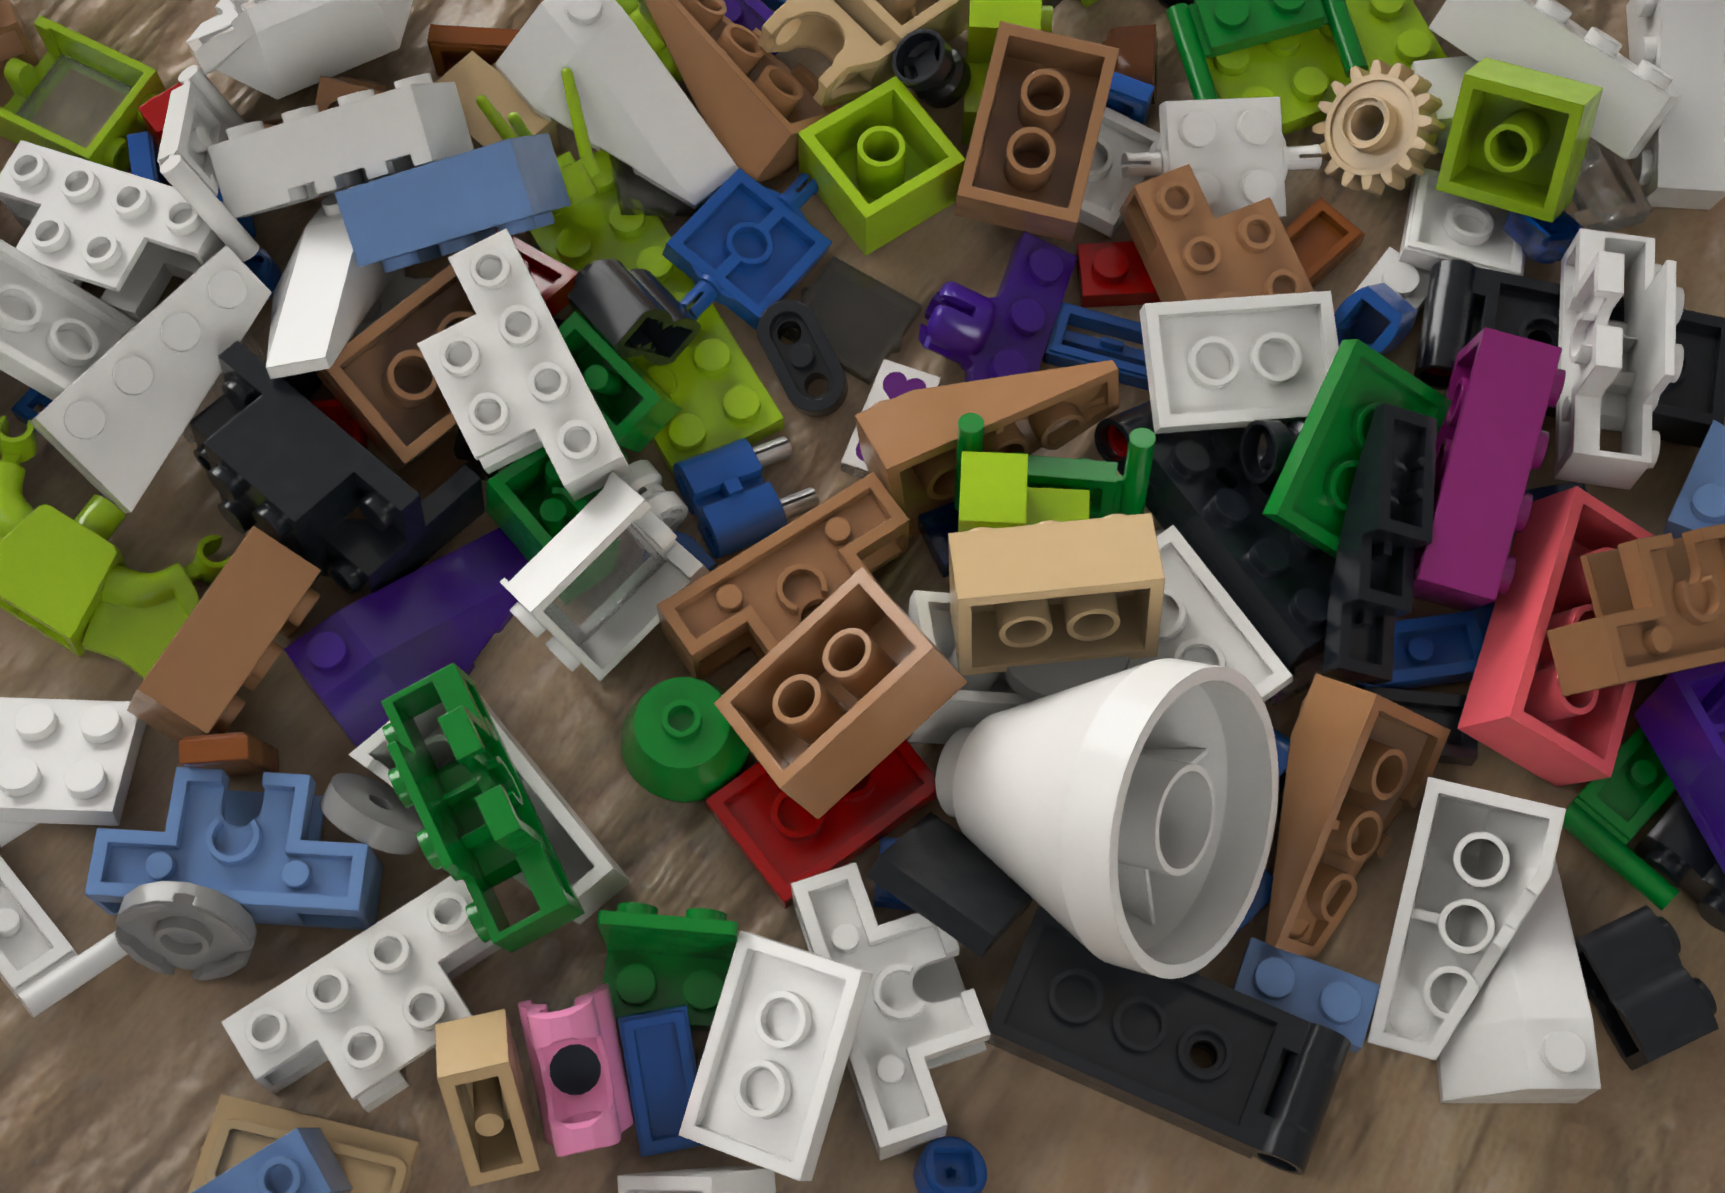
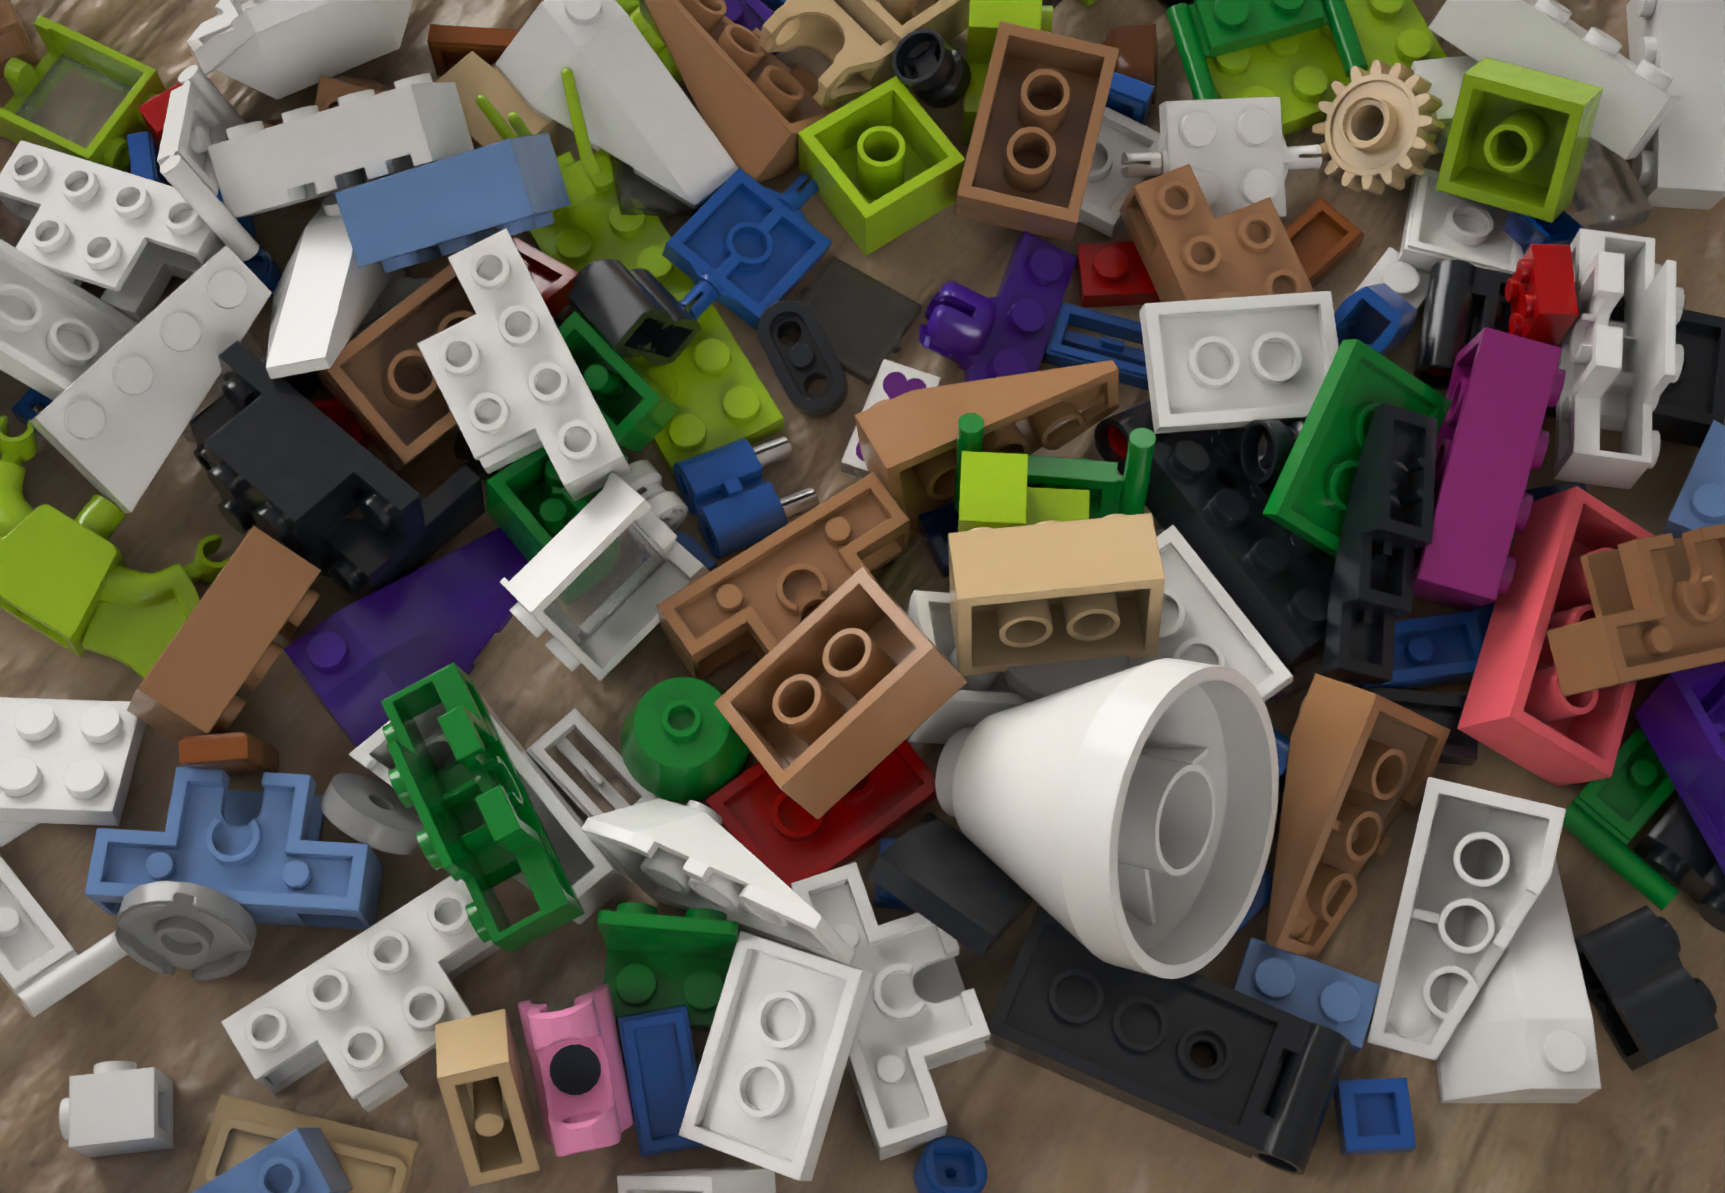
none -> white brick [59,1061,173,1158]
none -> white tile [526,708,661,819]
none -> white wedge [581,798,856,965]
none -> blue plate [1334,1077,1416,1155]
none -> red piece [1505,244,1579,347]

